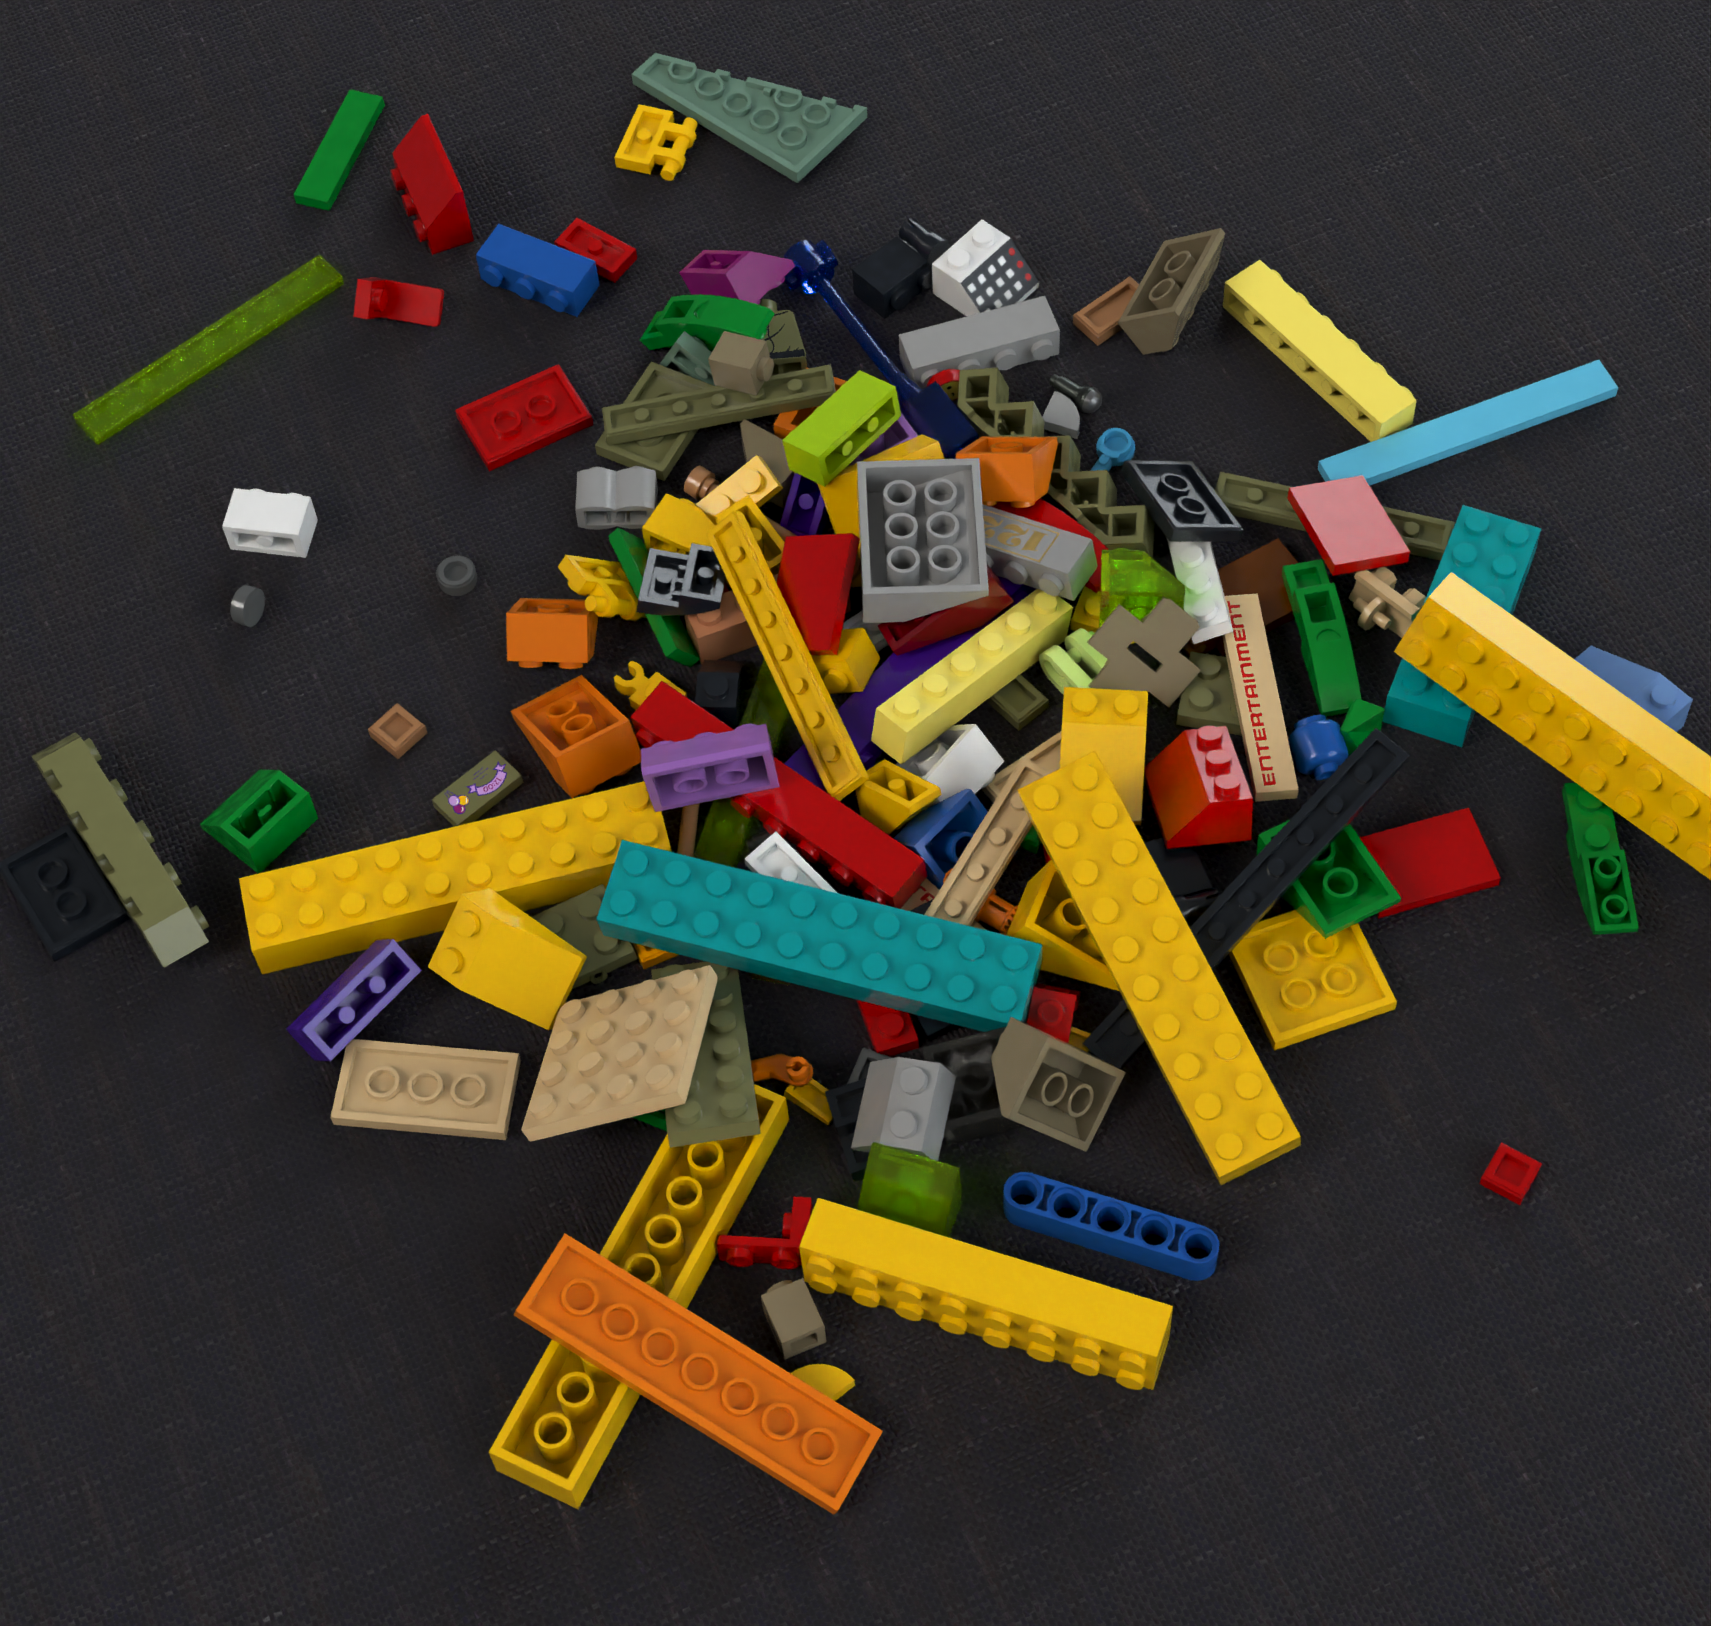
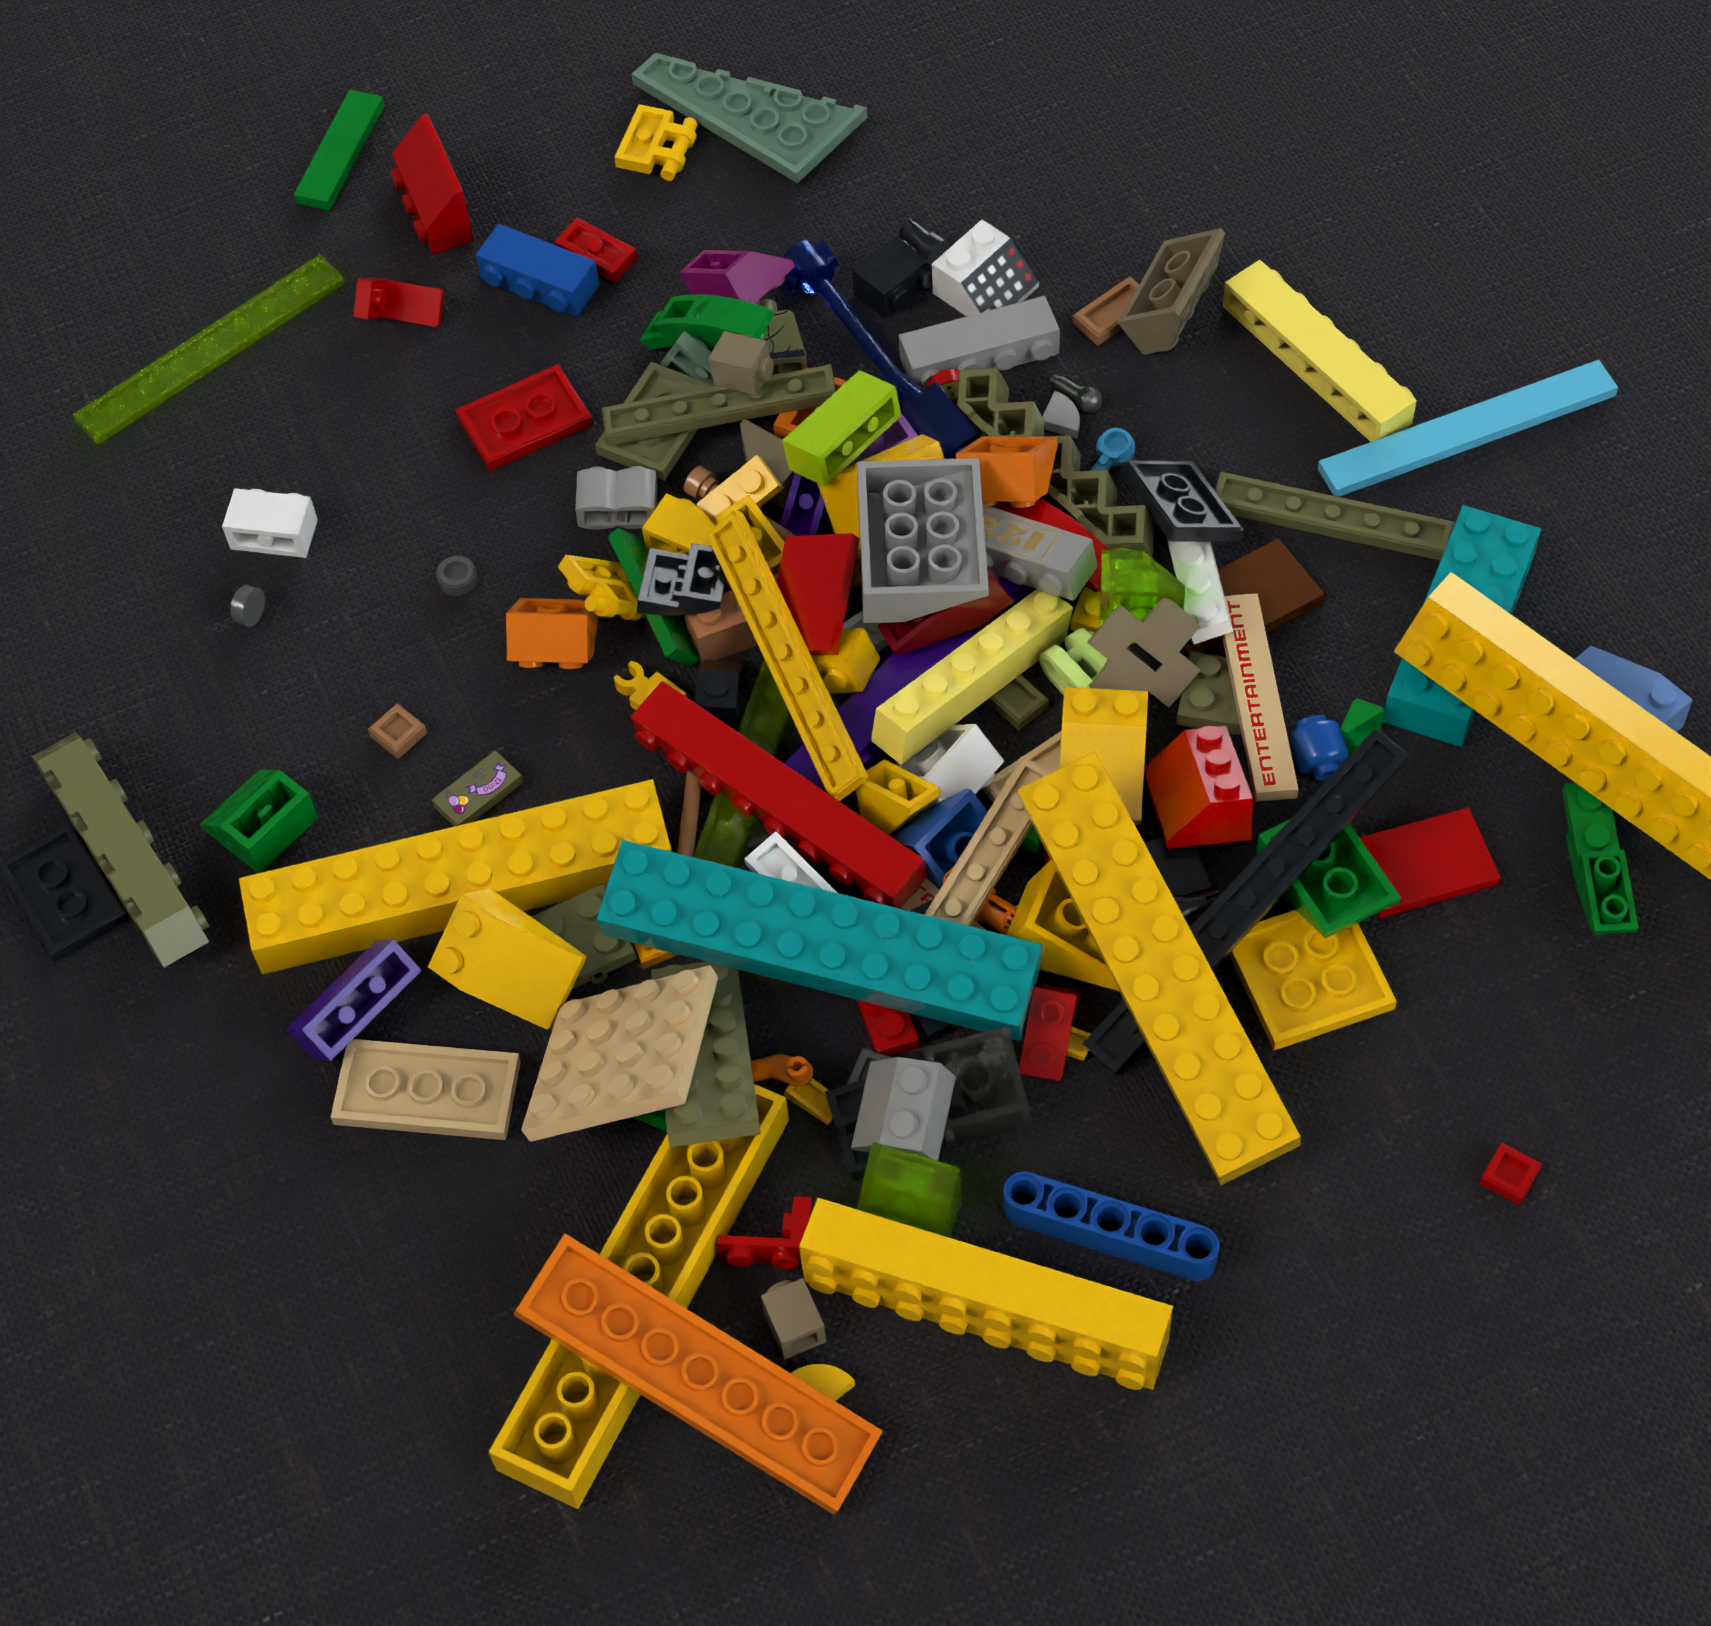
orange slope [510,675,641,798] -> none
medium lavender slope [641,724,779,812] -> none
dark tan slope [991,1017,1126,1152] -> none
green slope [1282,559,1362,717] -> none
tile [1287,475,1410,576] -> none
tan hips [1349,567,1426,638] -> none

